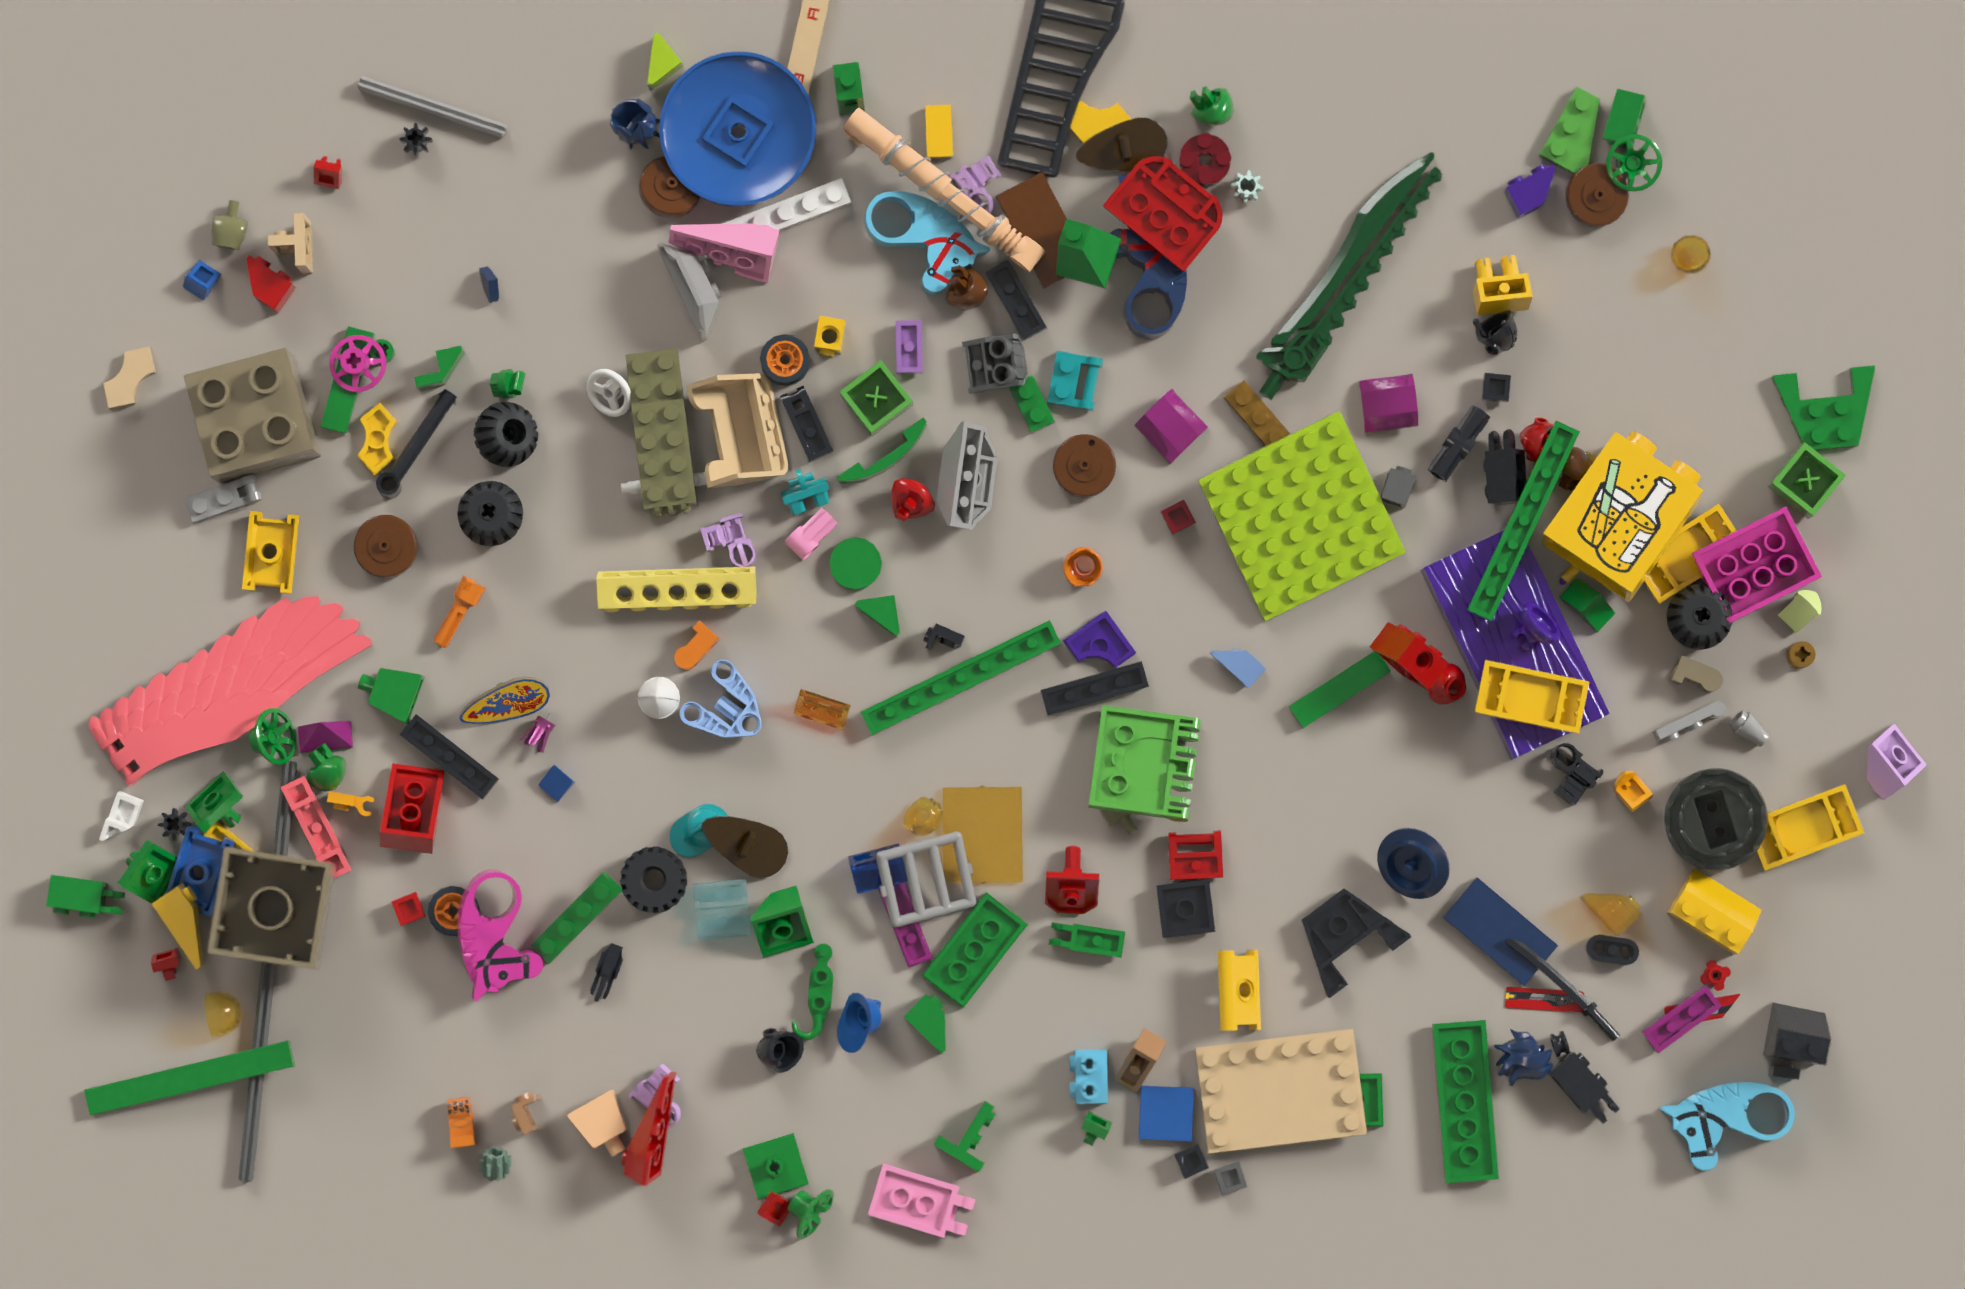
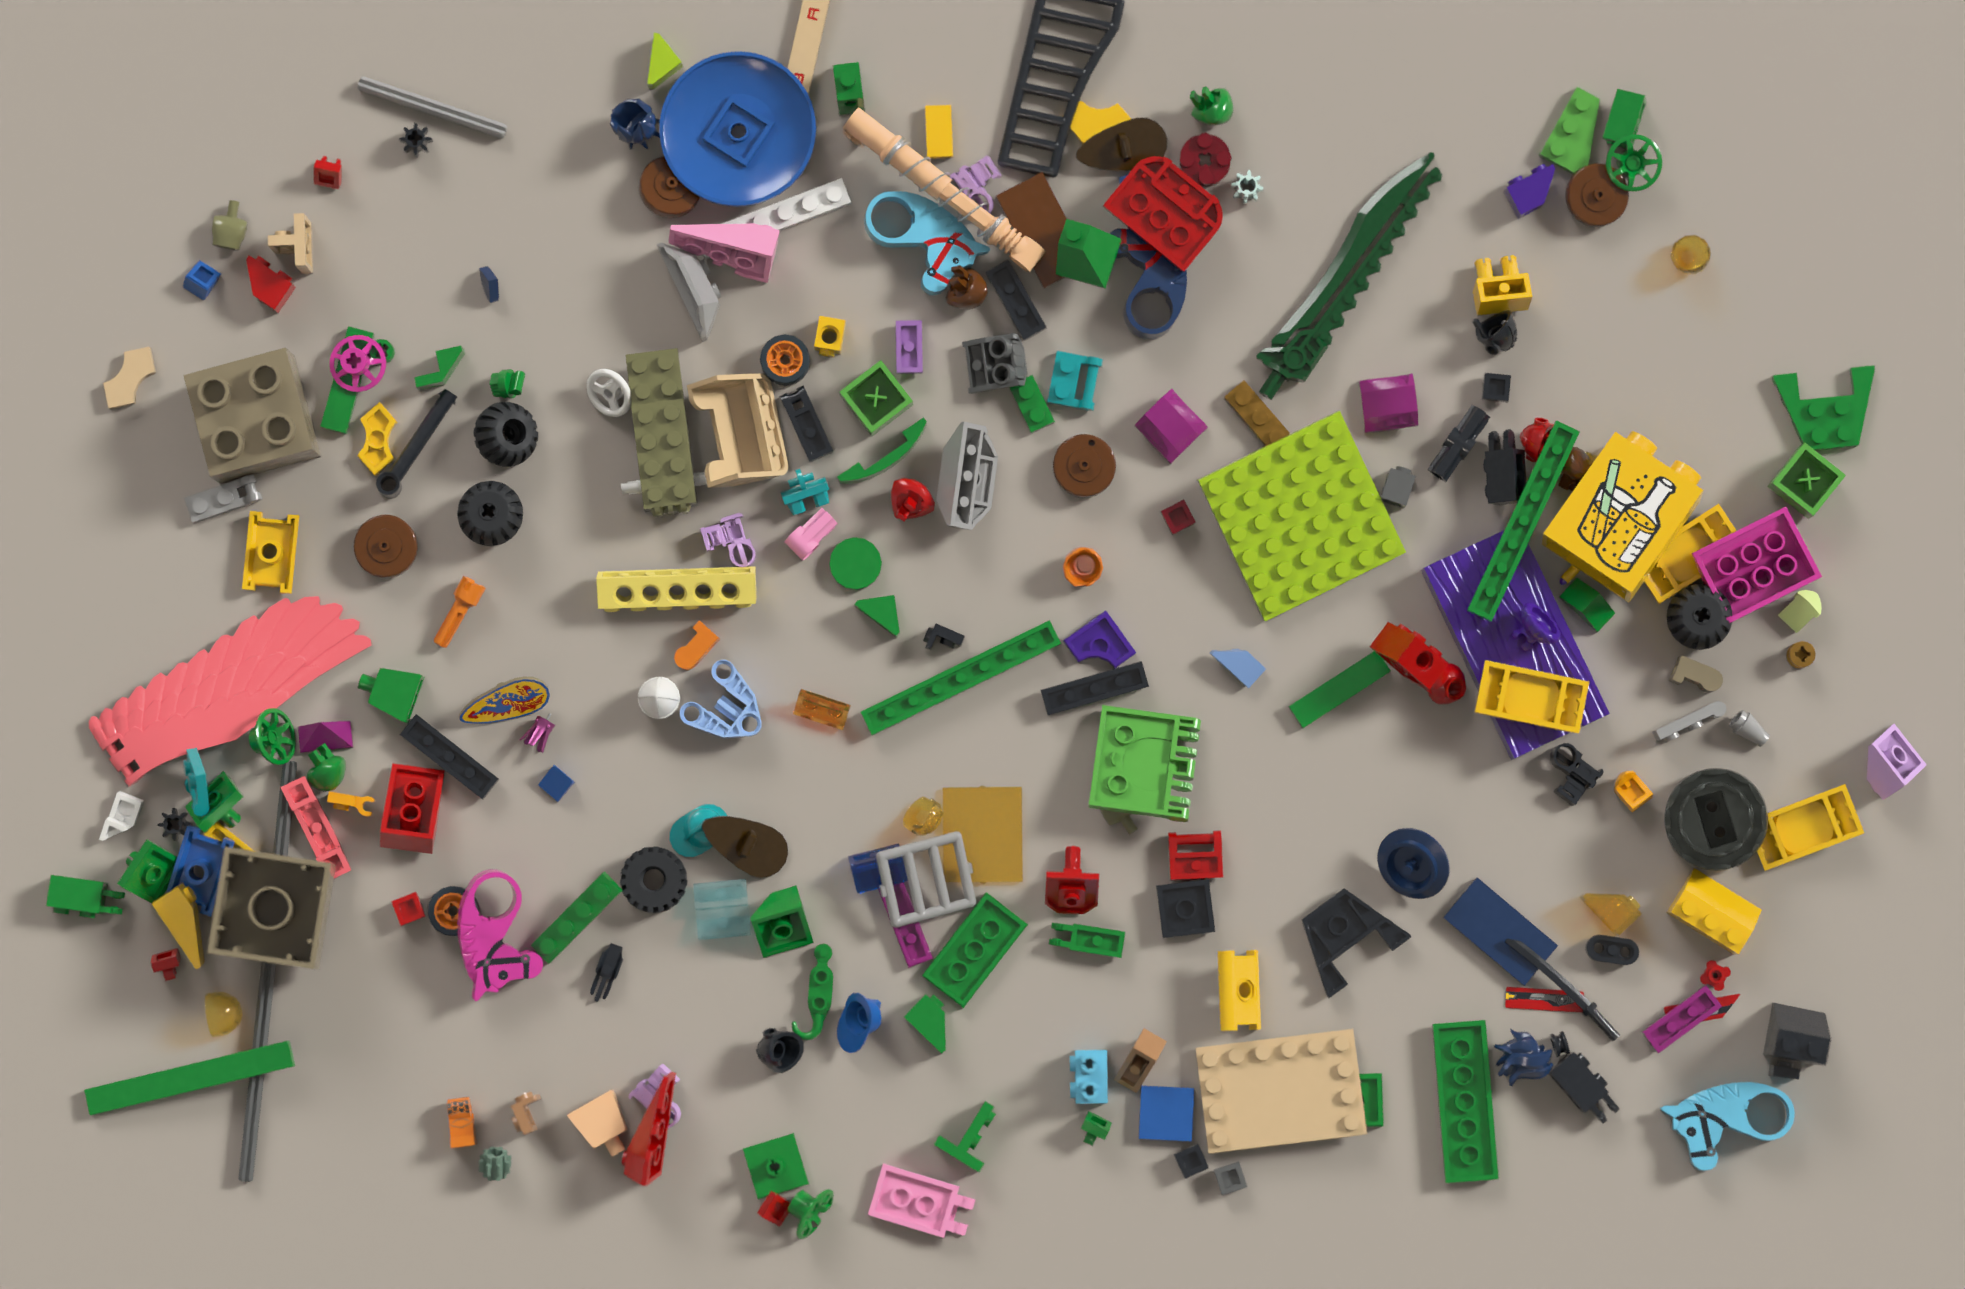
none -> teal plate [183,748,209,816]

